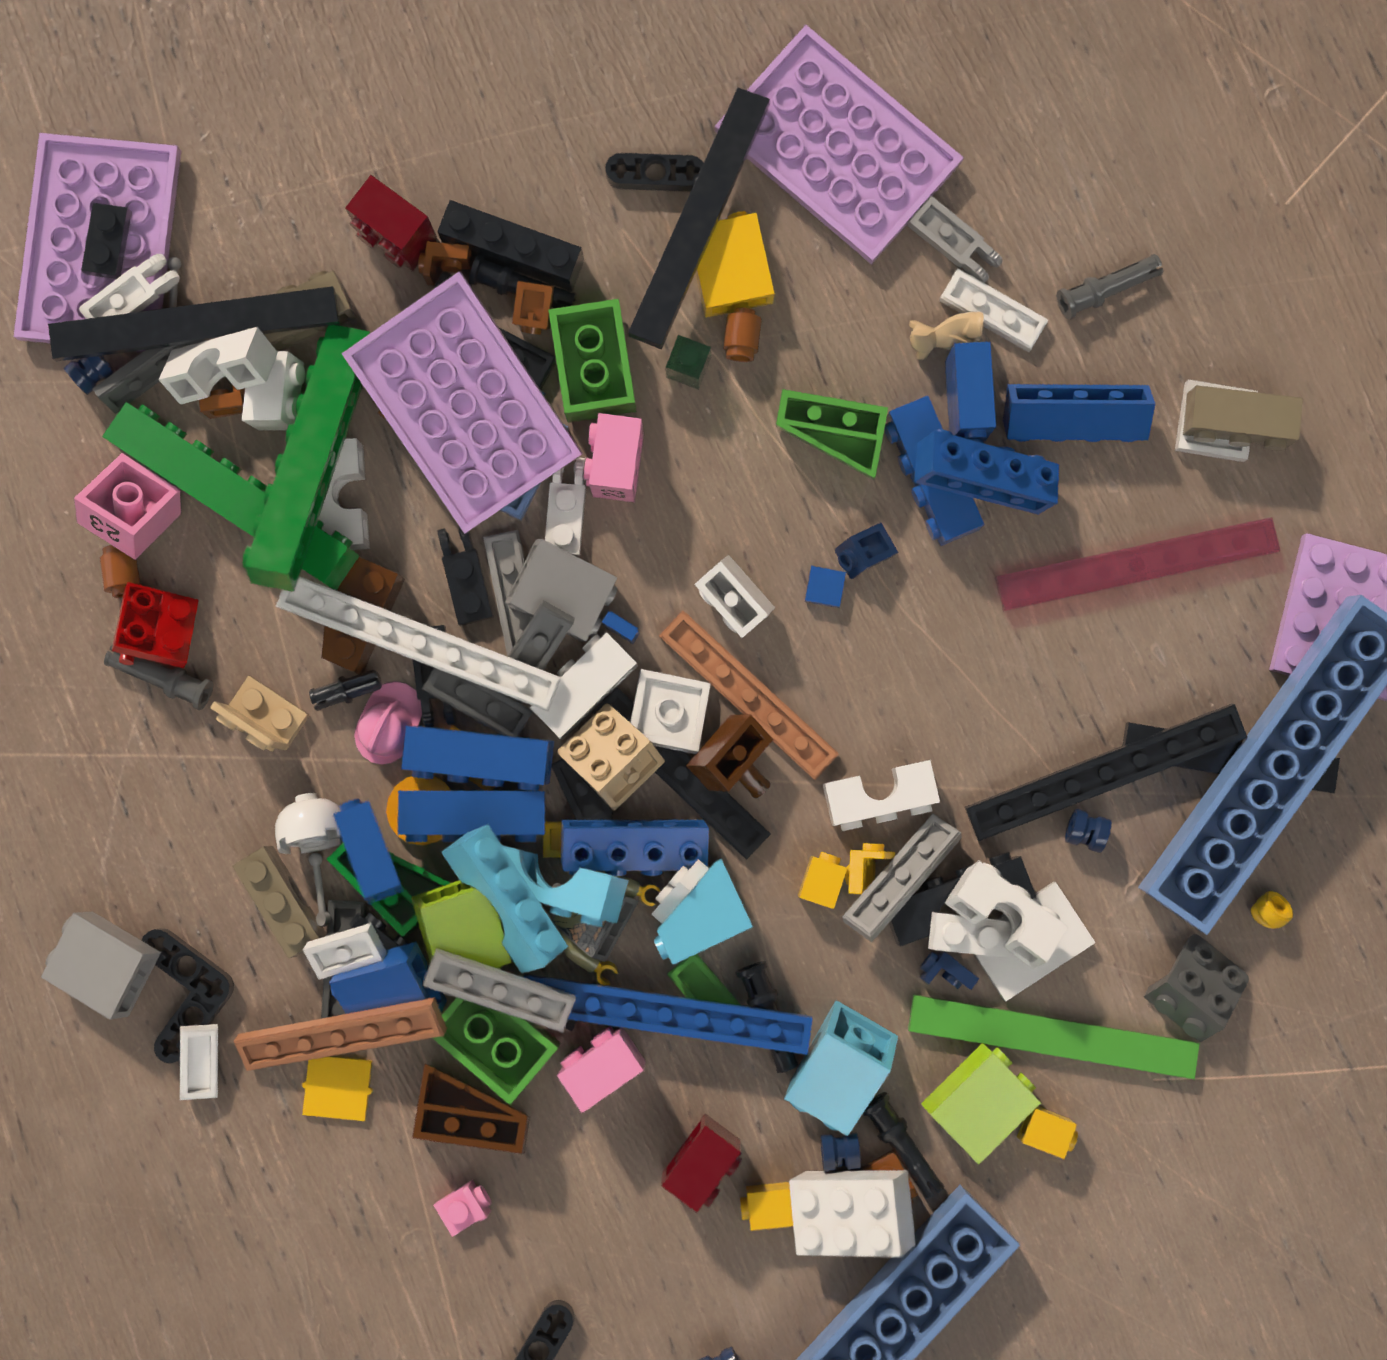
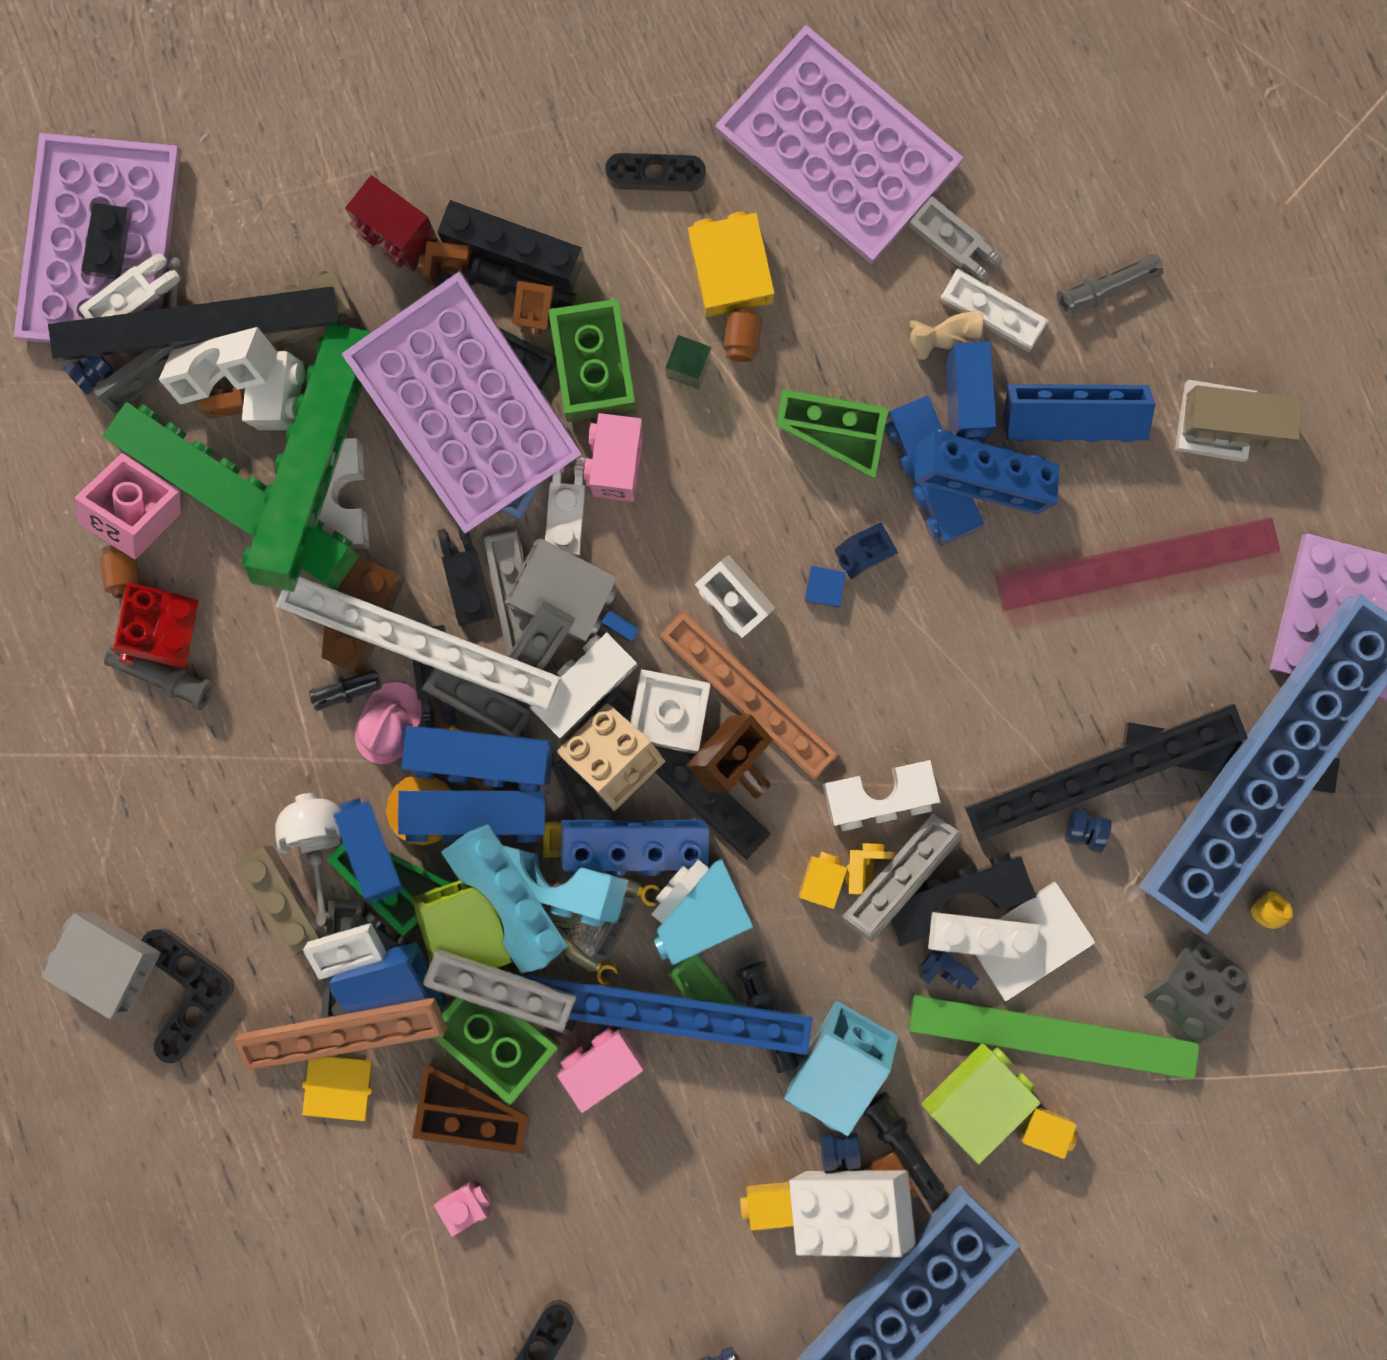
white tile [180,1024,218,1100] -> none
tan bracket [210,675,310,752] -> none
black tile [628,87,770,350] -> none
dark red brick [661,1114,742,1213] -> none
white arch [945,861,1068,968] -> none

